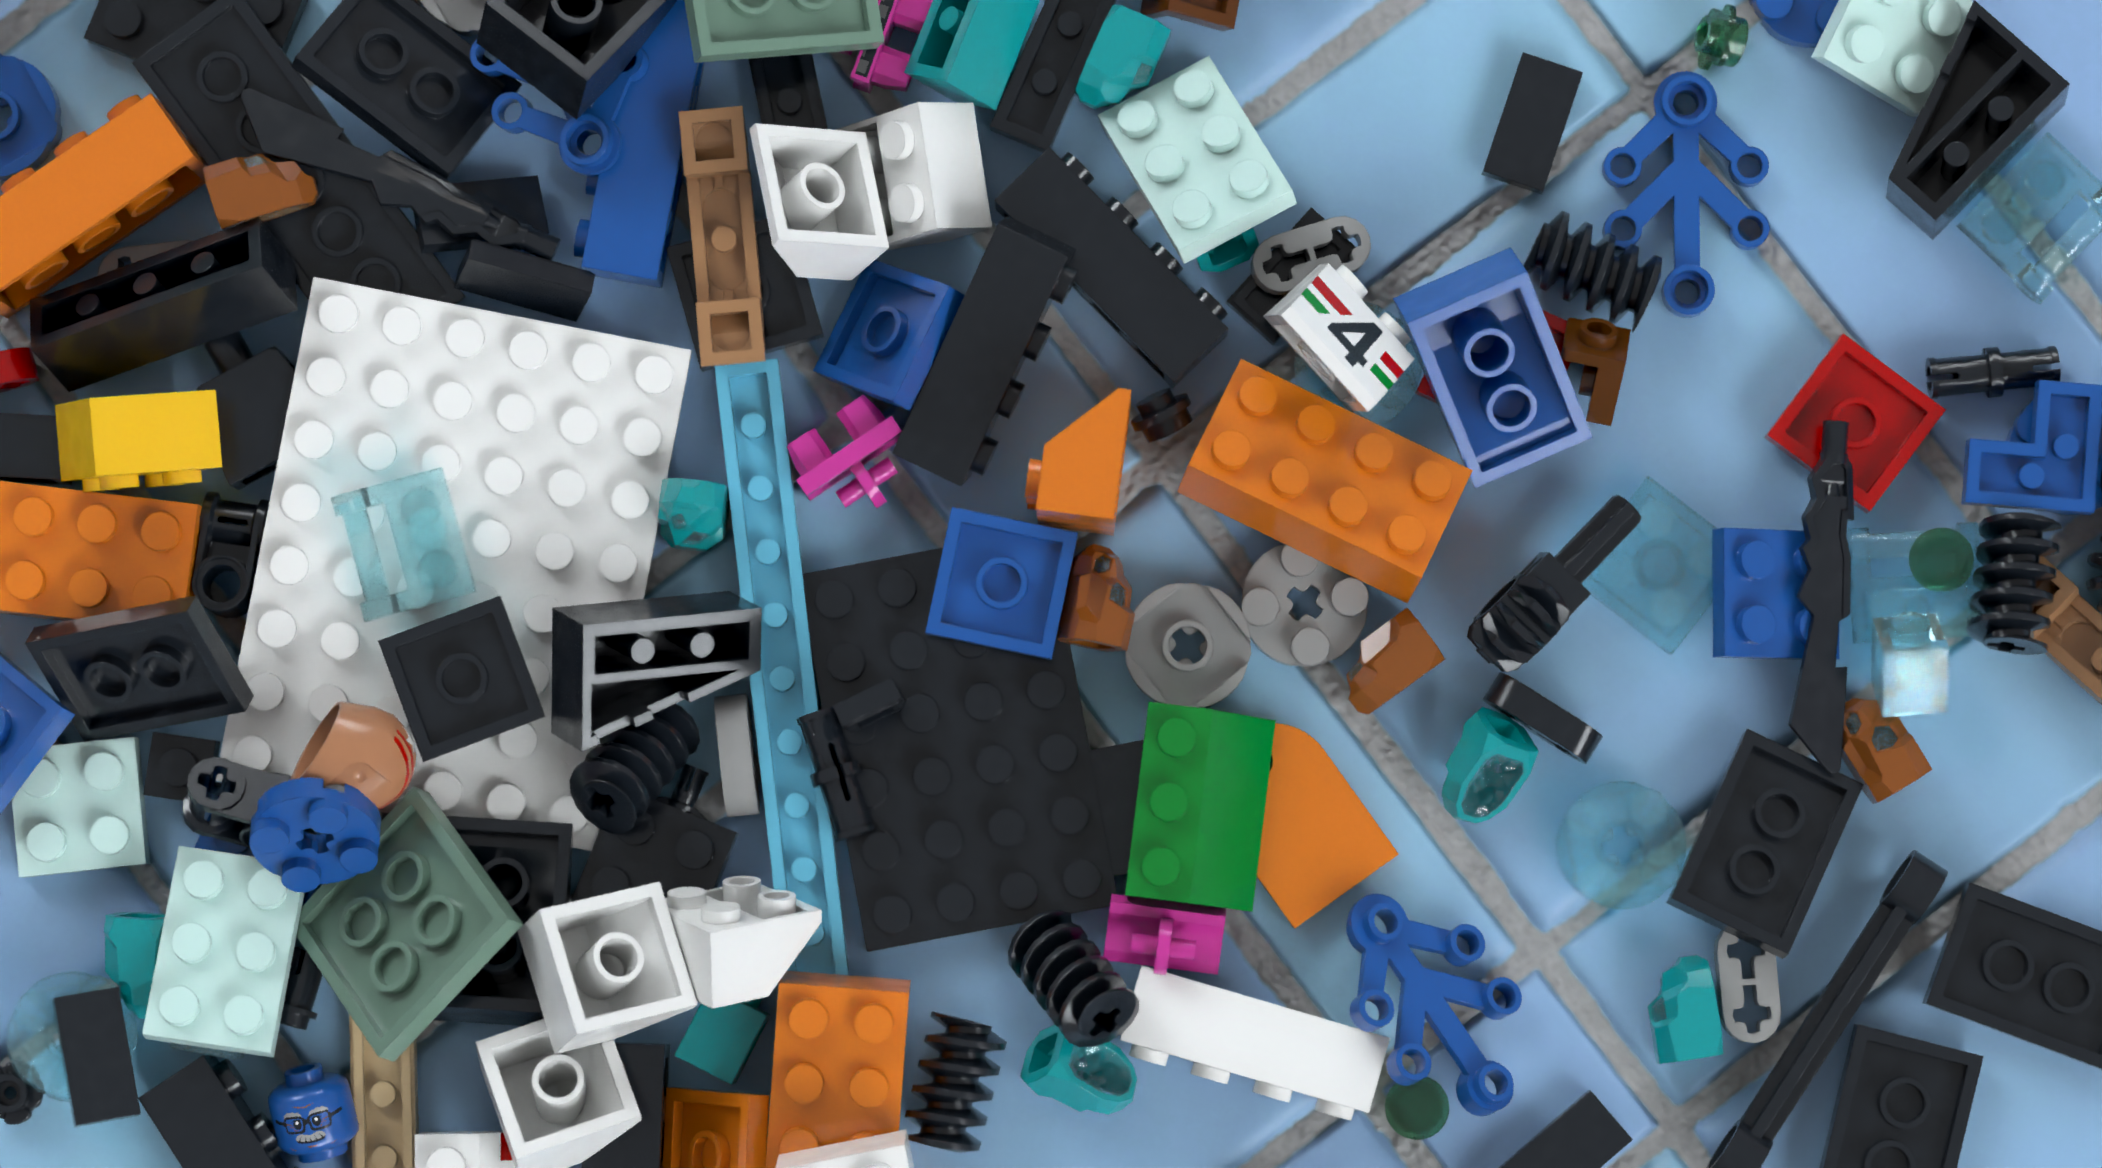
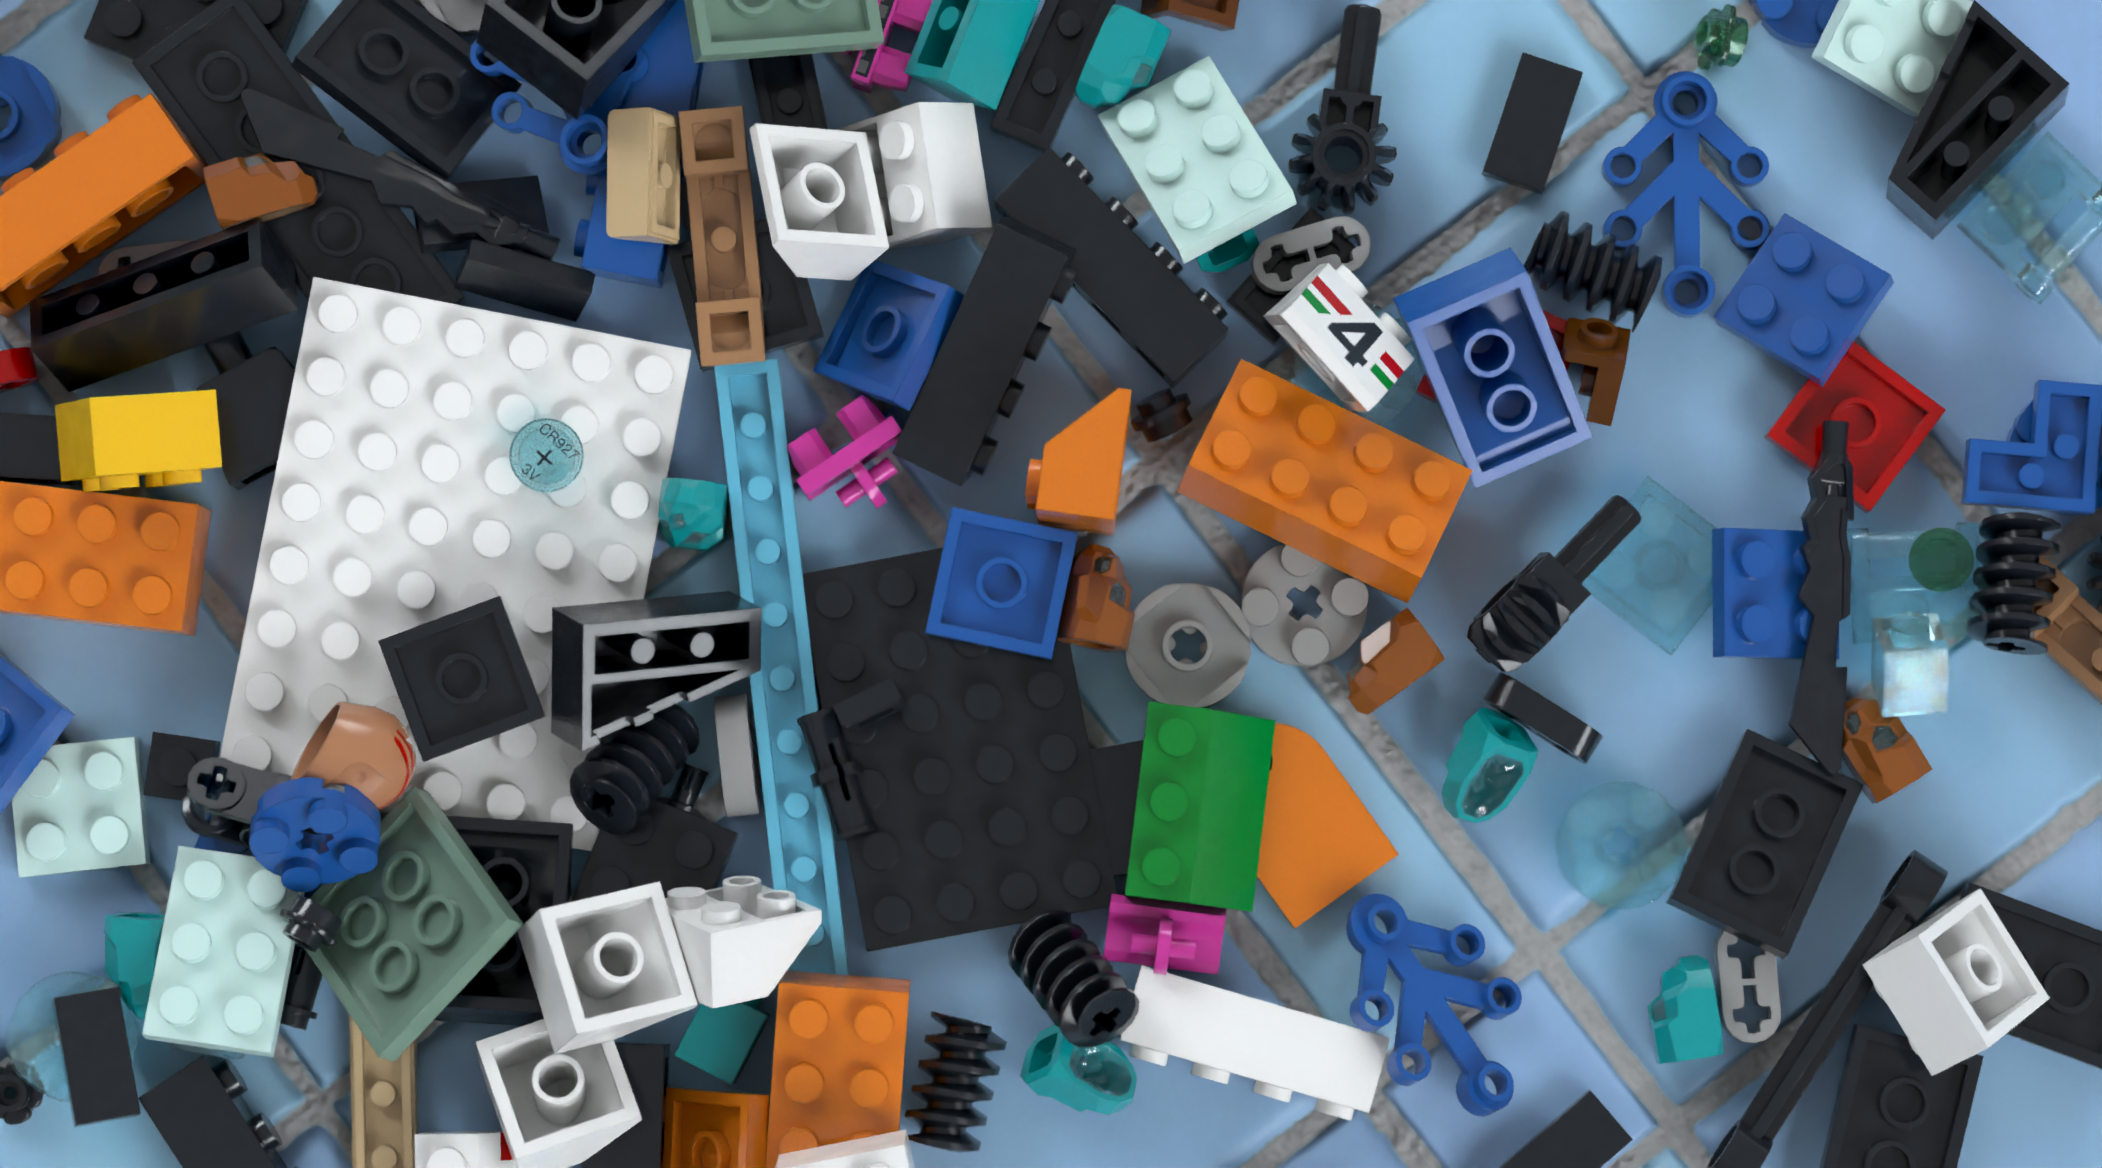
black plate [25,596,254,742] -> none
black piece [192,491,270,618] -> none
blue head [268,1063,359,1163] -> none
clear light blue plate [330,467,477,623] -> none
clear green plate [1384,1077,1449,1140] -> none
black pin [1925,346,2061,399] -> none
none -> black plate [280,895,342,952]
none -> clear light blue piece [509,418,584,493]
none -> tan slope [606,107,681,244]
none -> black gear [1288,4,1397,214]
none -> blue plate [1713,213,1894,387]
none -> white slope [1863,888,2050,1076]

